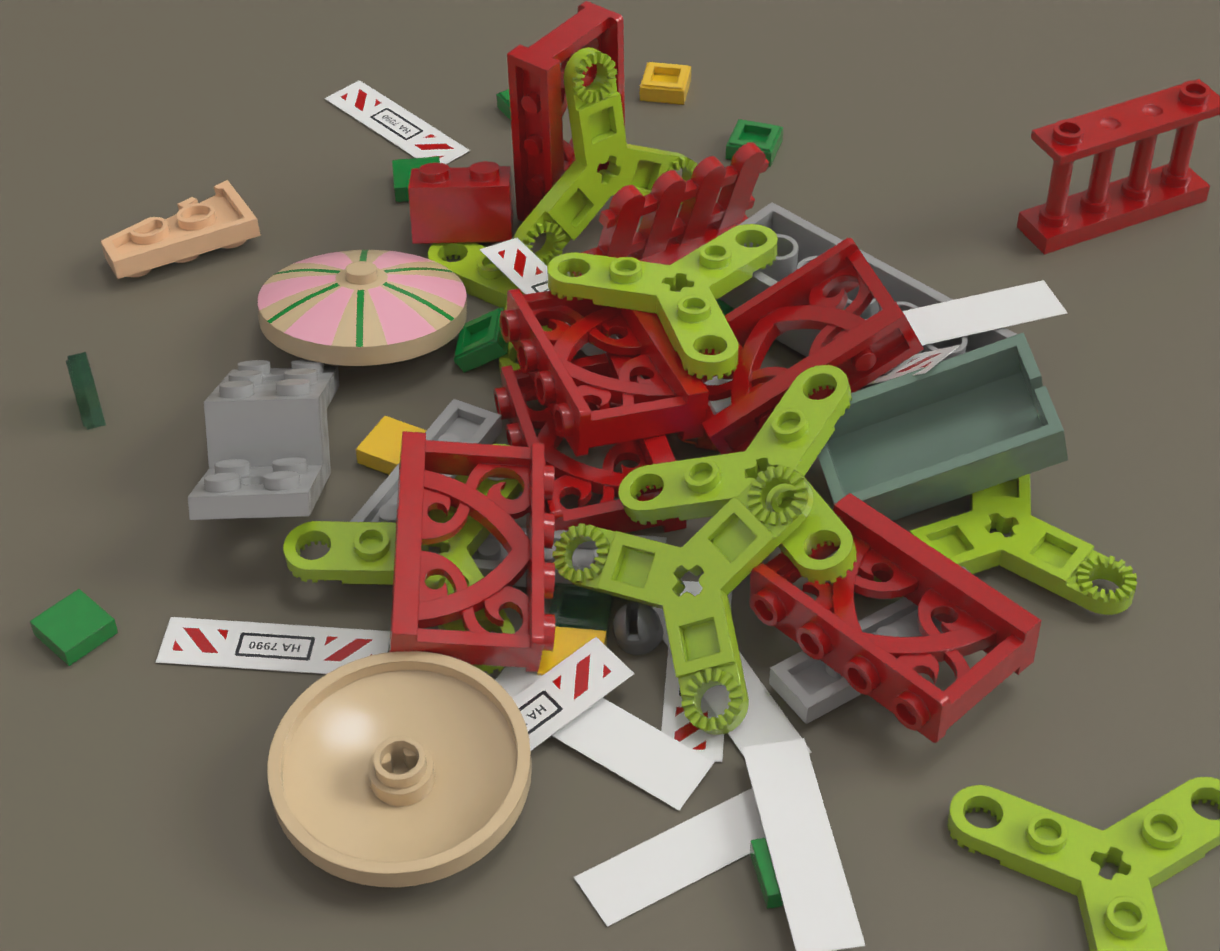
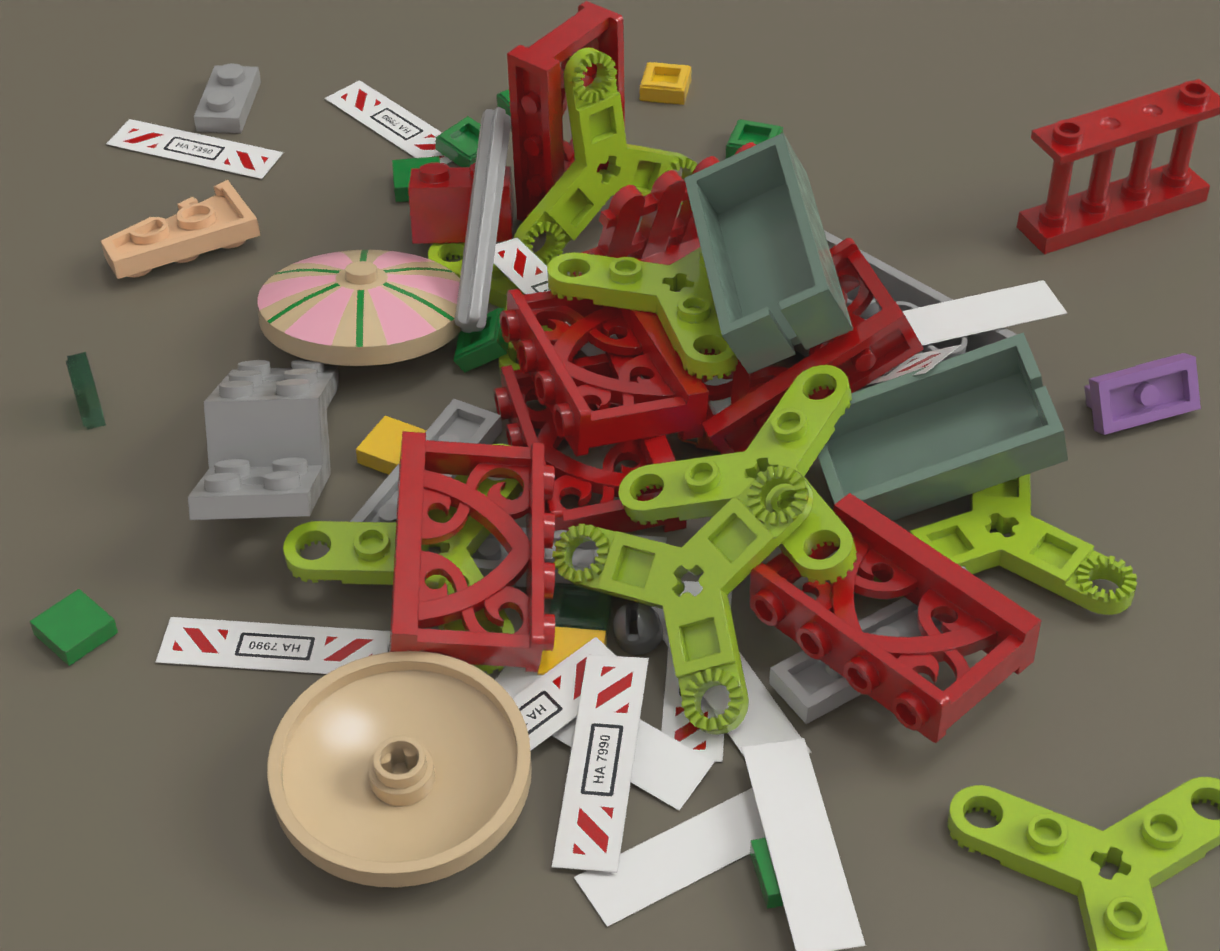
none -> white sticker [106,119,283,179]
none -> light grey plate [194,63,261,134]
none -> green tile [435,116,481,167]
none -> light grey axle [454,107,511,333]
none -> white sticker [552,654,649,873]
none -> sand green piece [684,133,853,374]
none -> medium lavender hinge [1084,353,1201,435]

